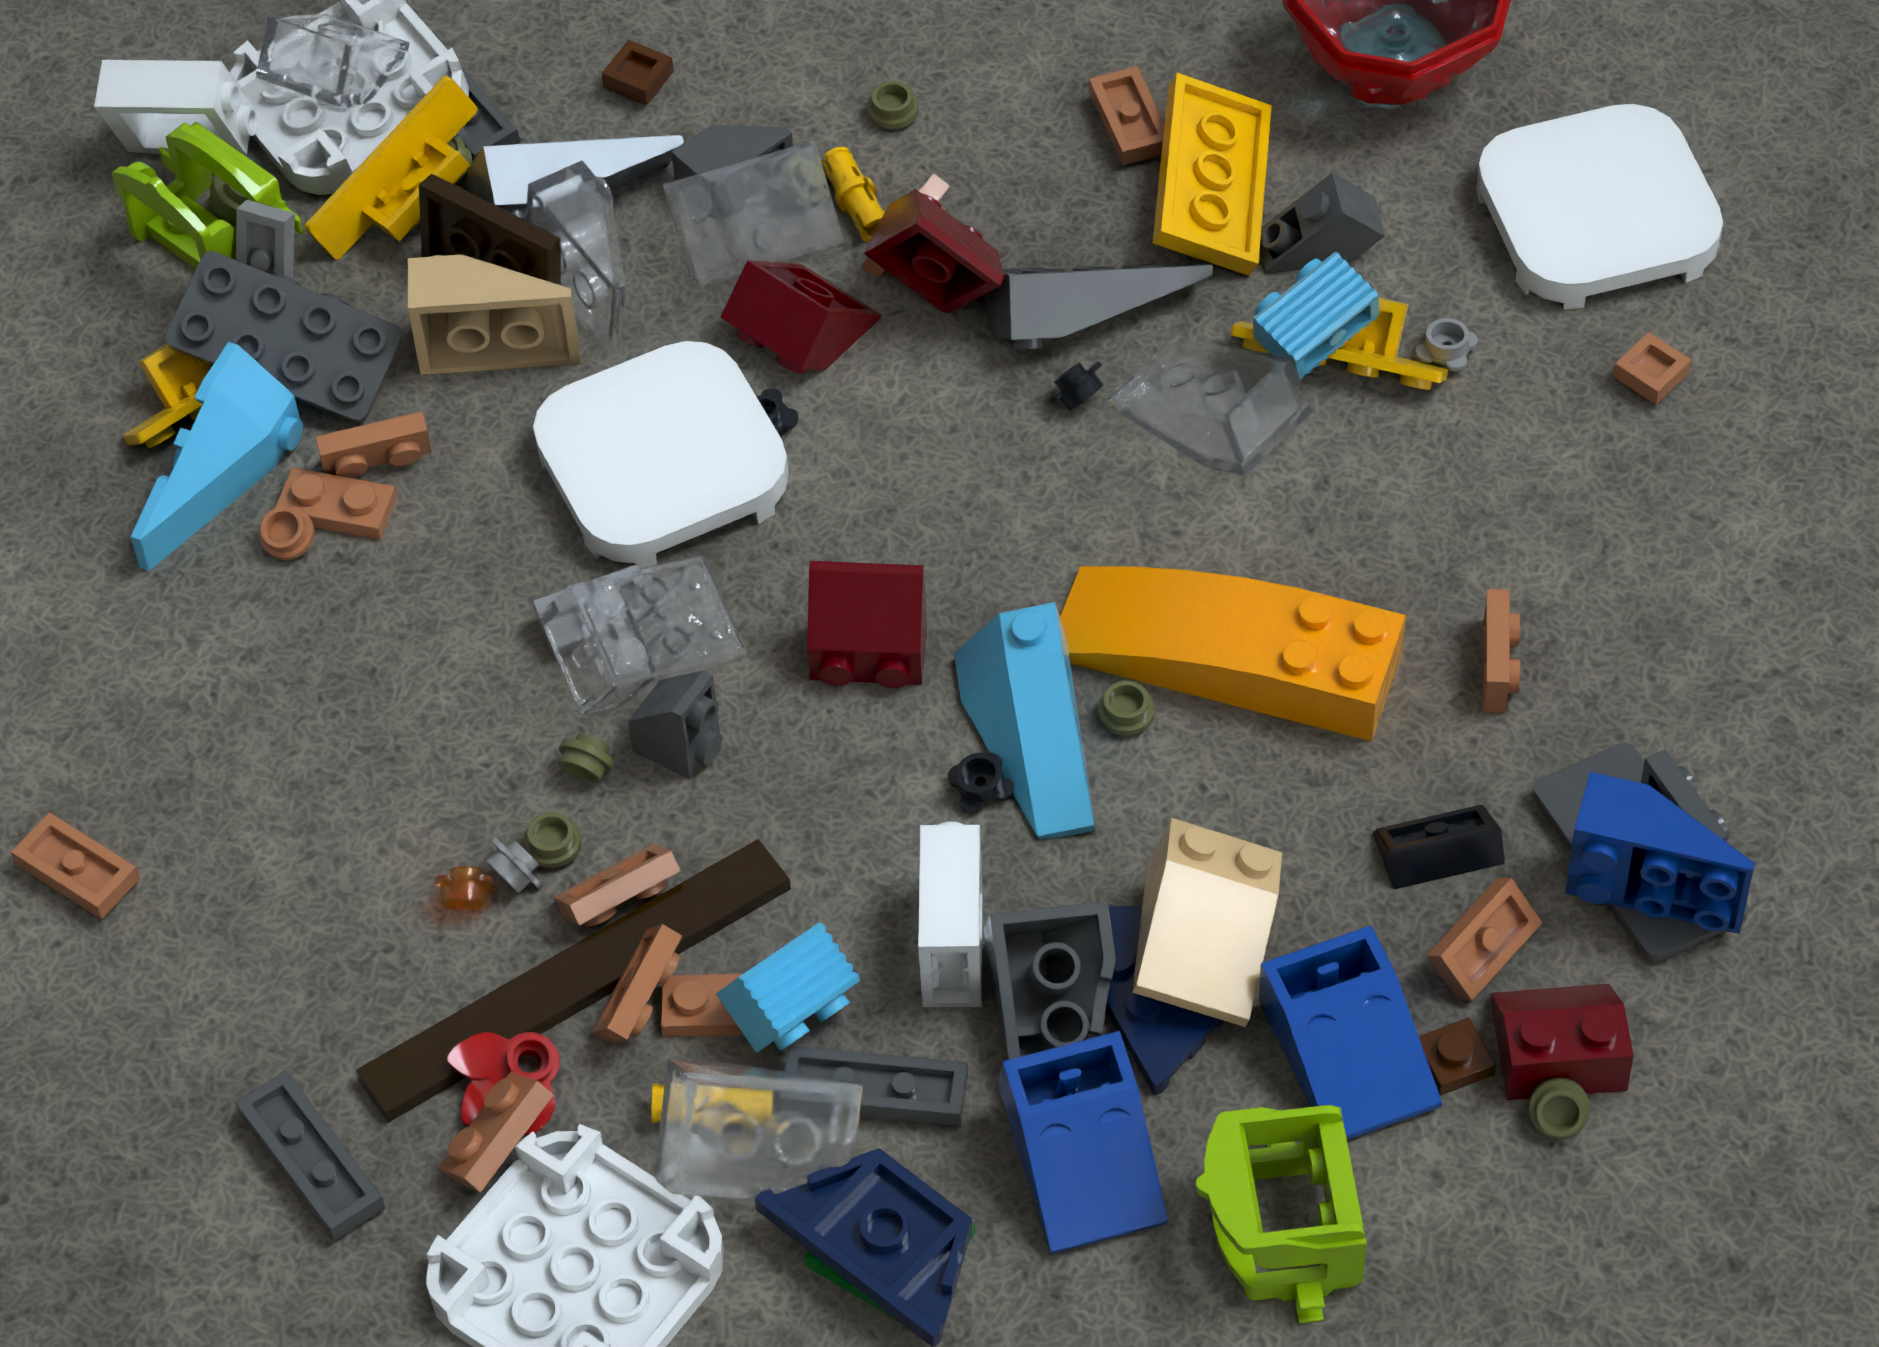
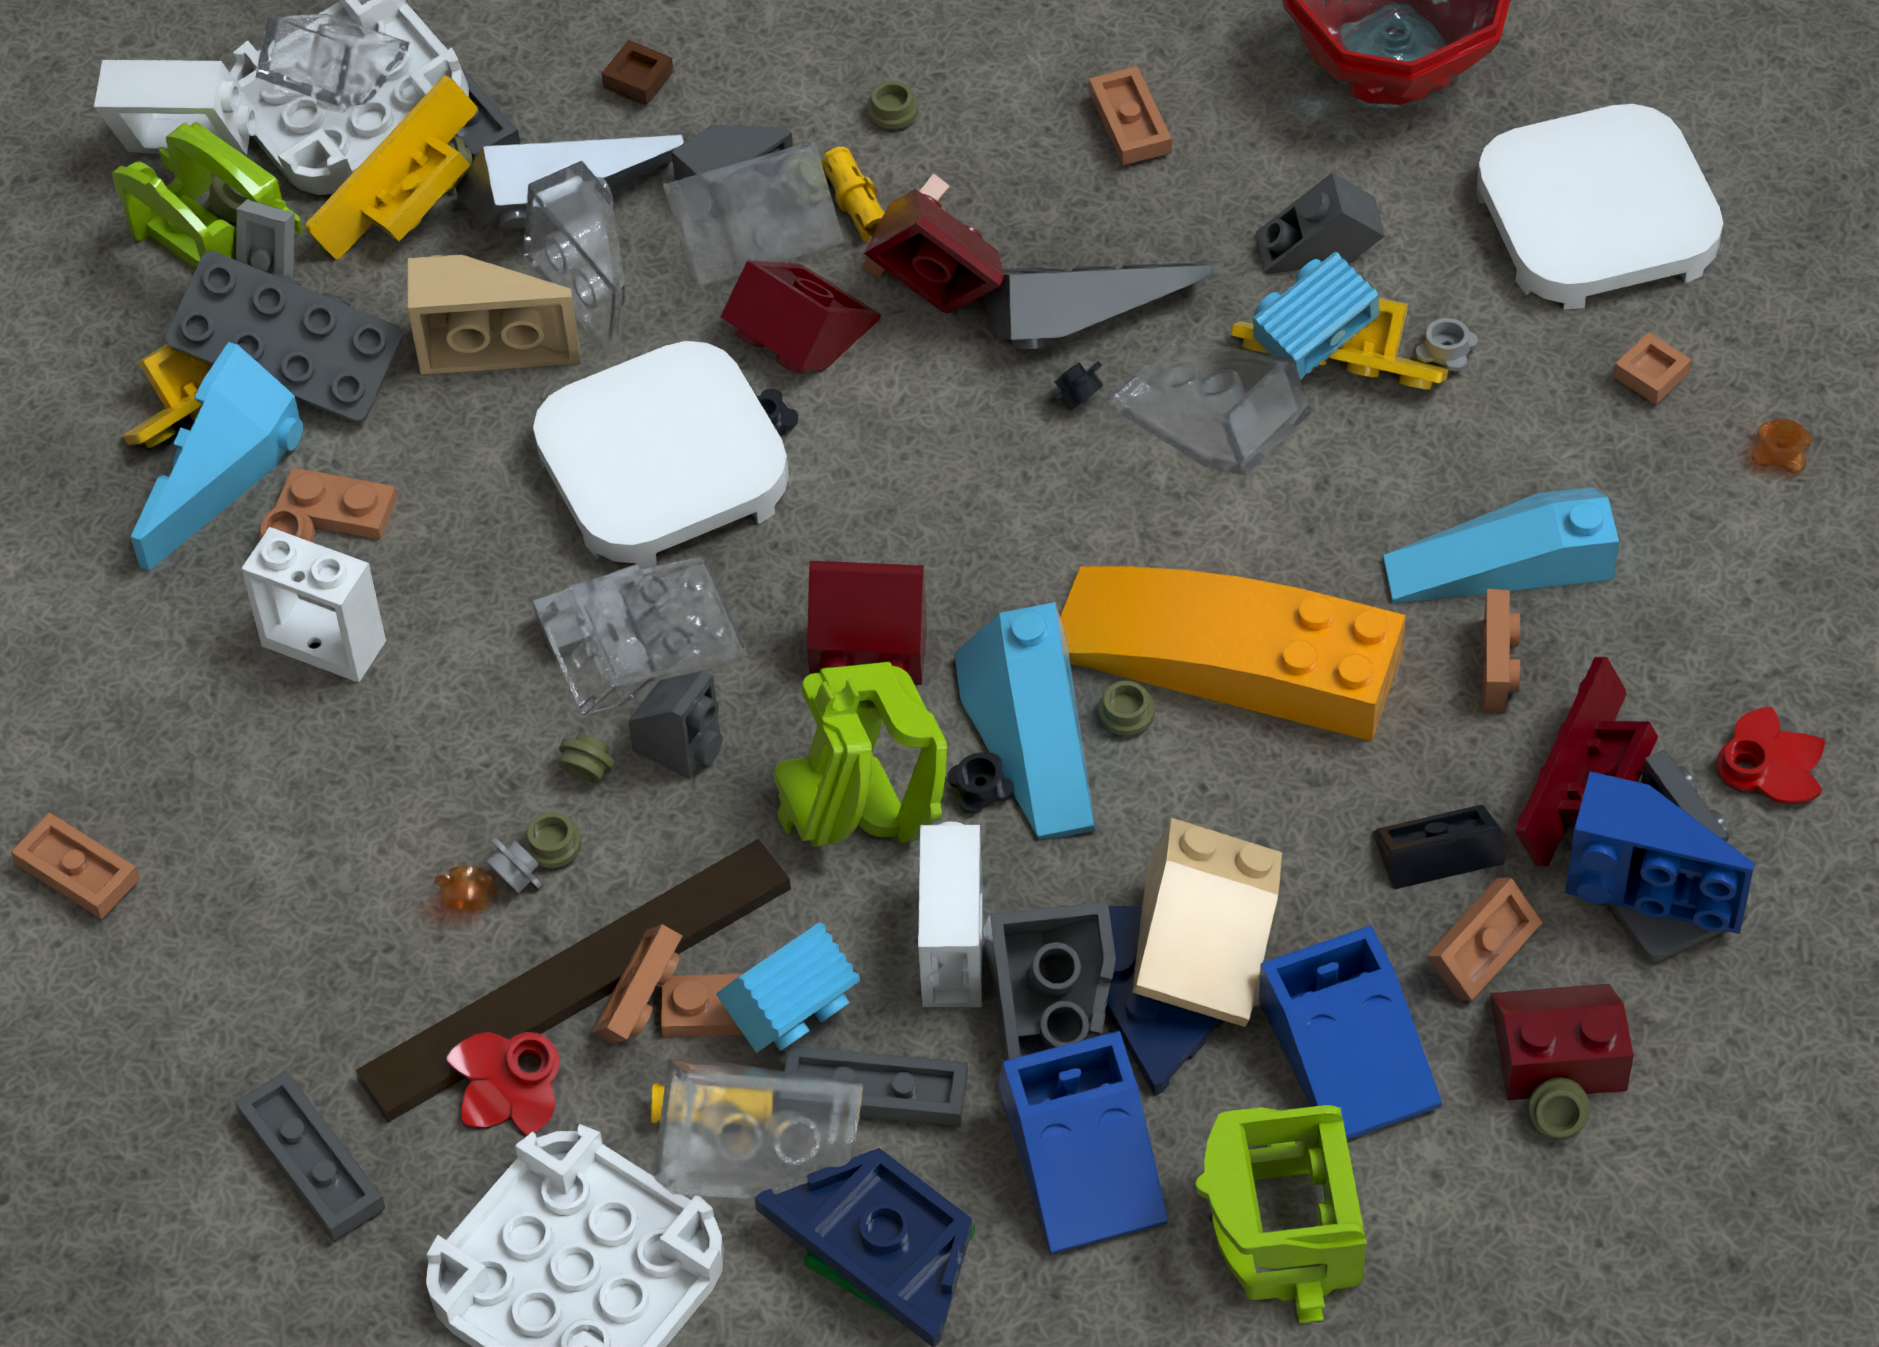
nougat plate [315,411,431,478] -> none
dark brown plate [419,174,561,285] -> none
nougat plate [438,1072,553,1192] -> none
nougat plate [553,844,681,927] -> none
yellow plate [1153,73,1272,276] -> none
reddish brown plate [1419,1017,1496,1096] -> none
none -> white window [241,527,386,682]
none -> lime animal [773,662,947,847]
none -> medium azure wedge [1383,487,1619,604]
none -> dark red bracket [1515,657,1658,867]
none -> red plate [1716,707,1825,804]
none -> clear orange plate [1752,418,1812,473]

